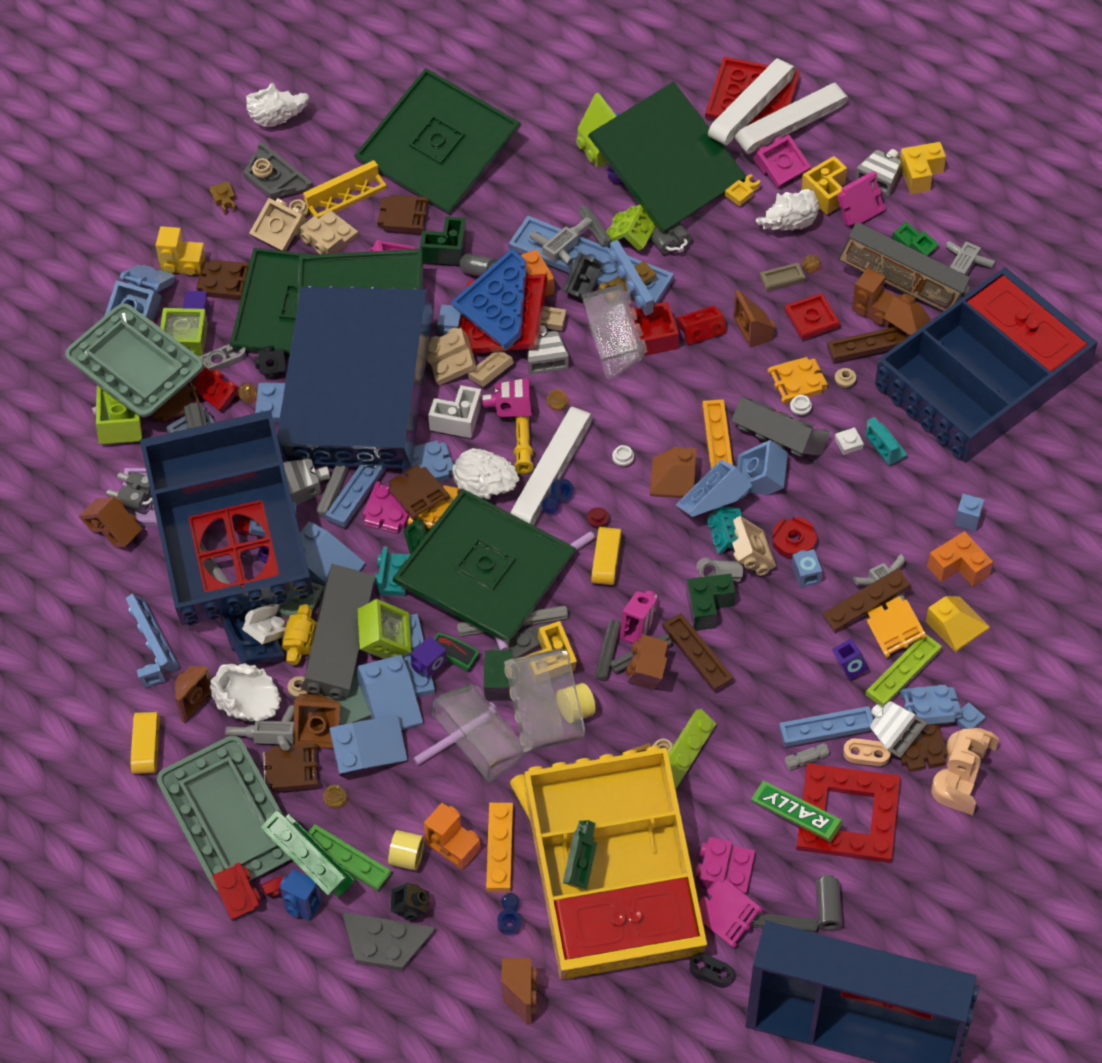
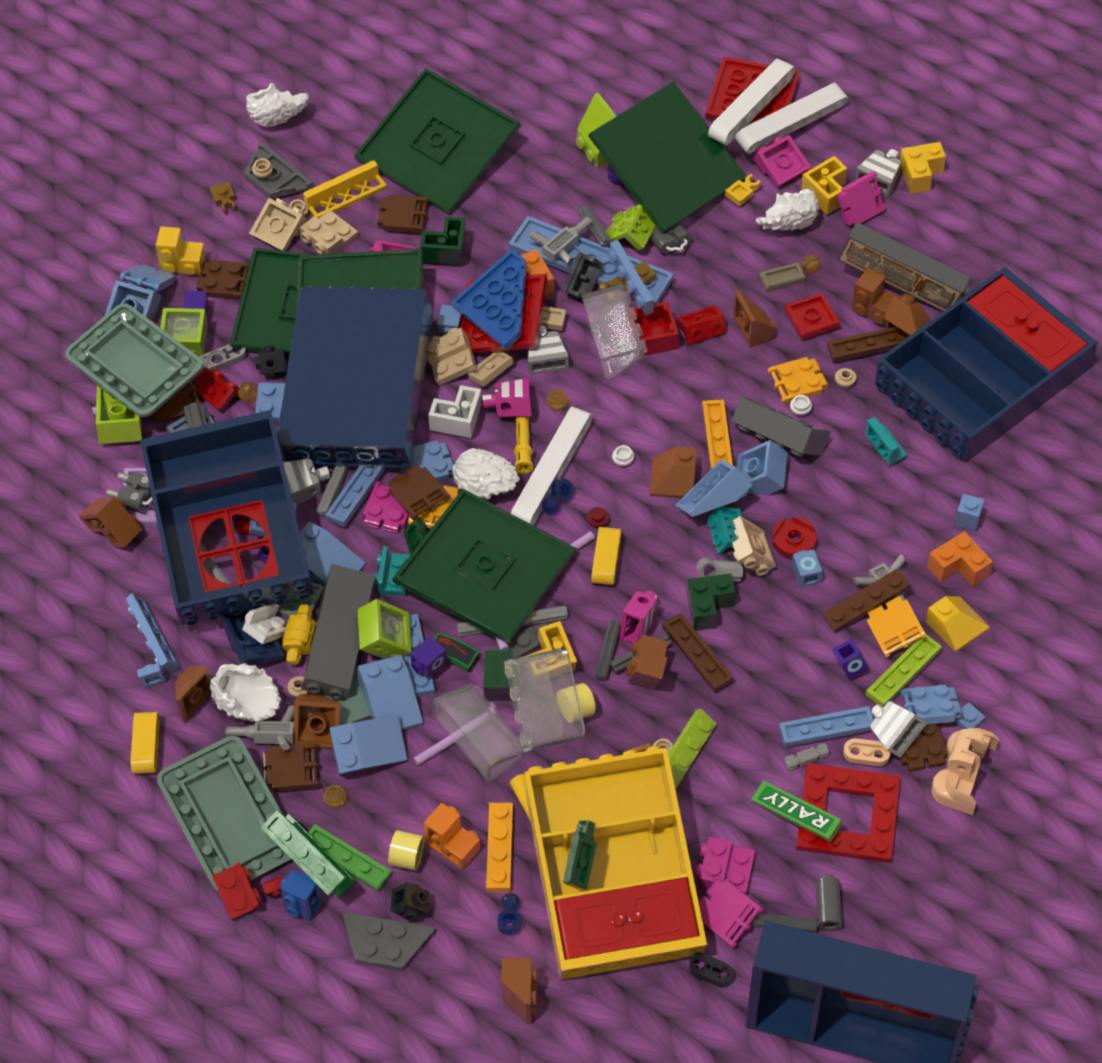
dark grey brick [460,253,498,277] -> none
white plate [835,428,864,455] -> none
green slope [891,221,939,256] -> none
light grey piece [946,241,996,276] -> none

